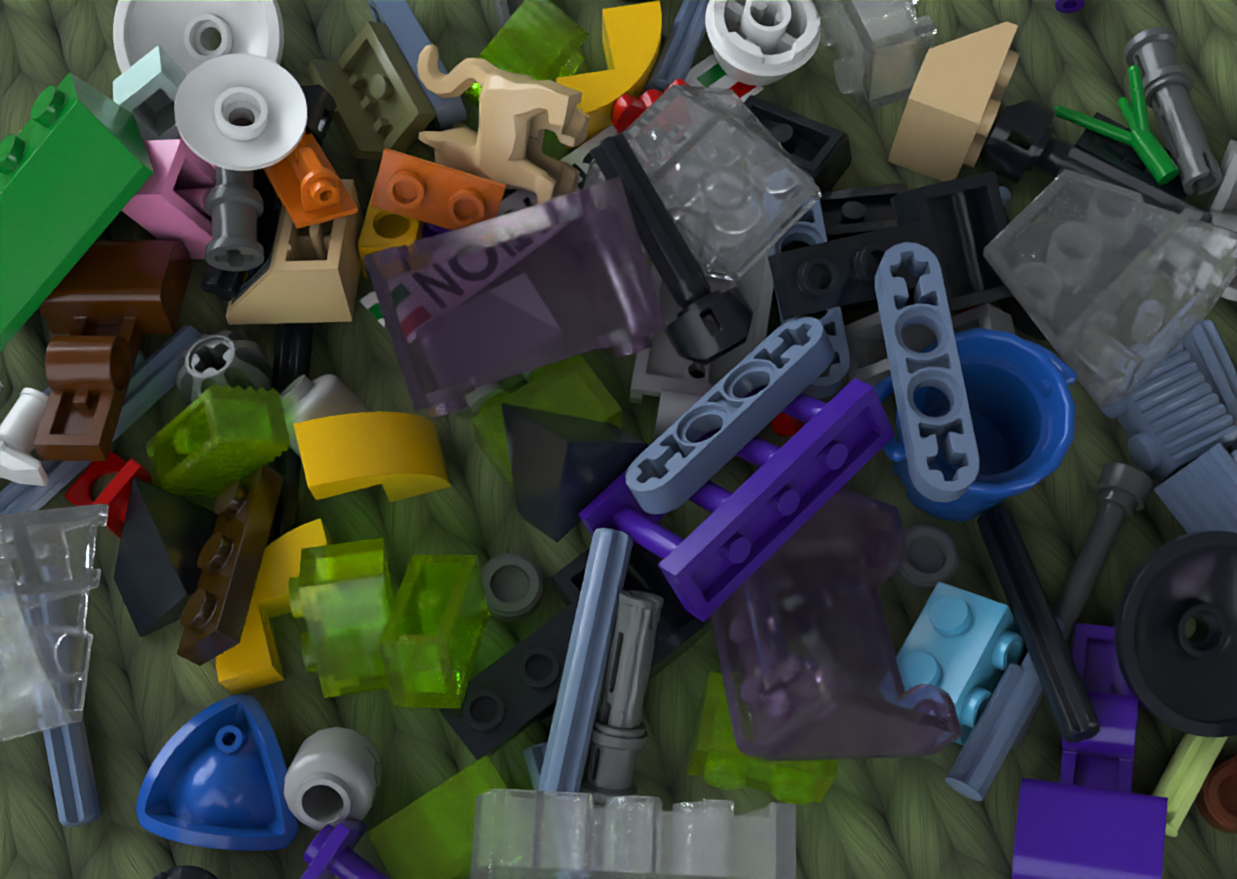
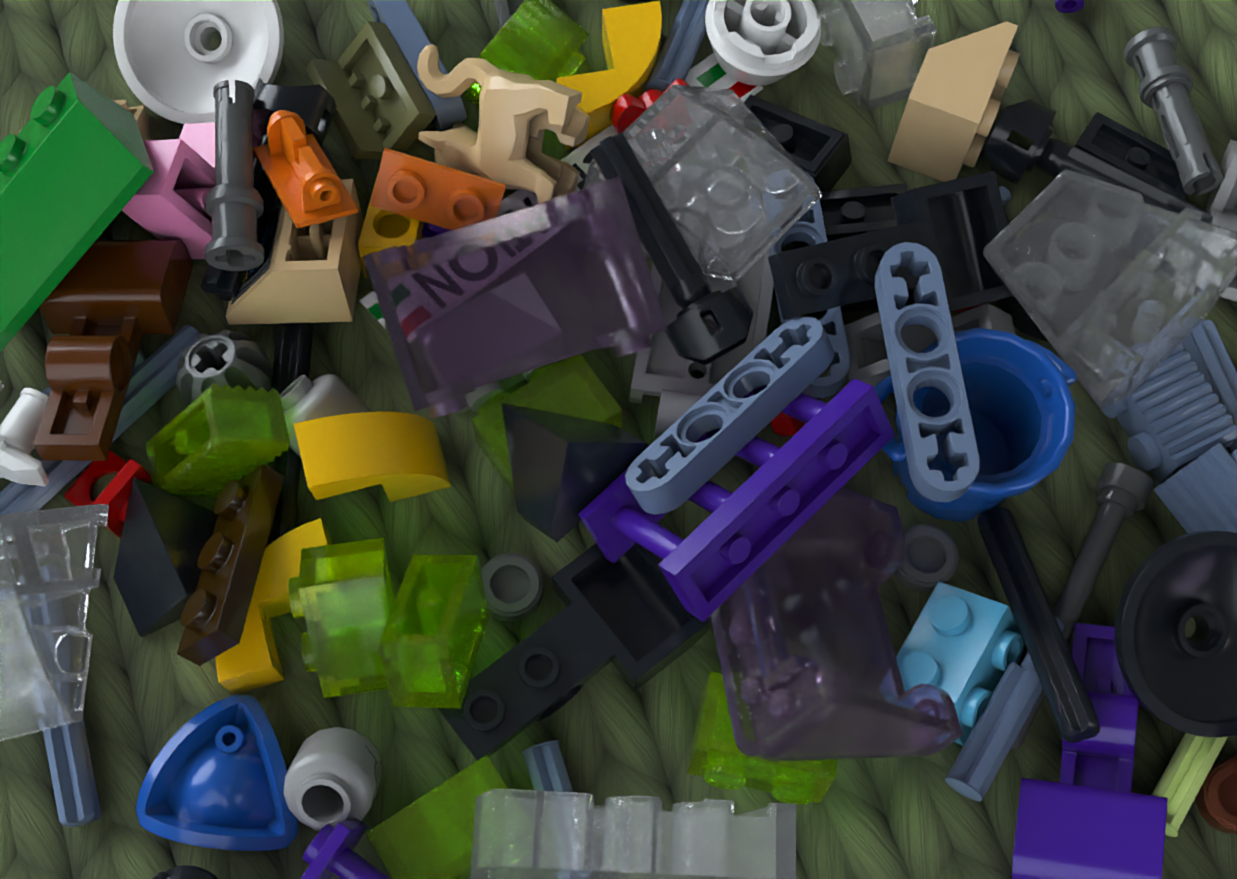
light aqua brick [113,45,187,141] -> none
white dish [174,53,307,171] -> none
sand blue axle [538,528,633,803] -> none
dark grey pin [579,590,664,806] -> none
green plant [1053,65,1180,185] -> none

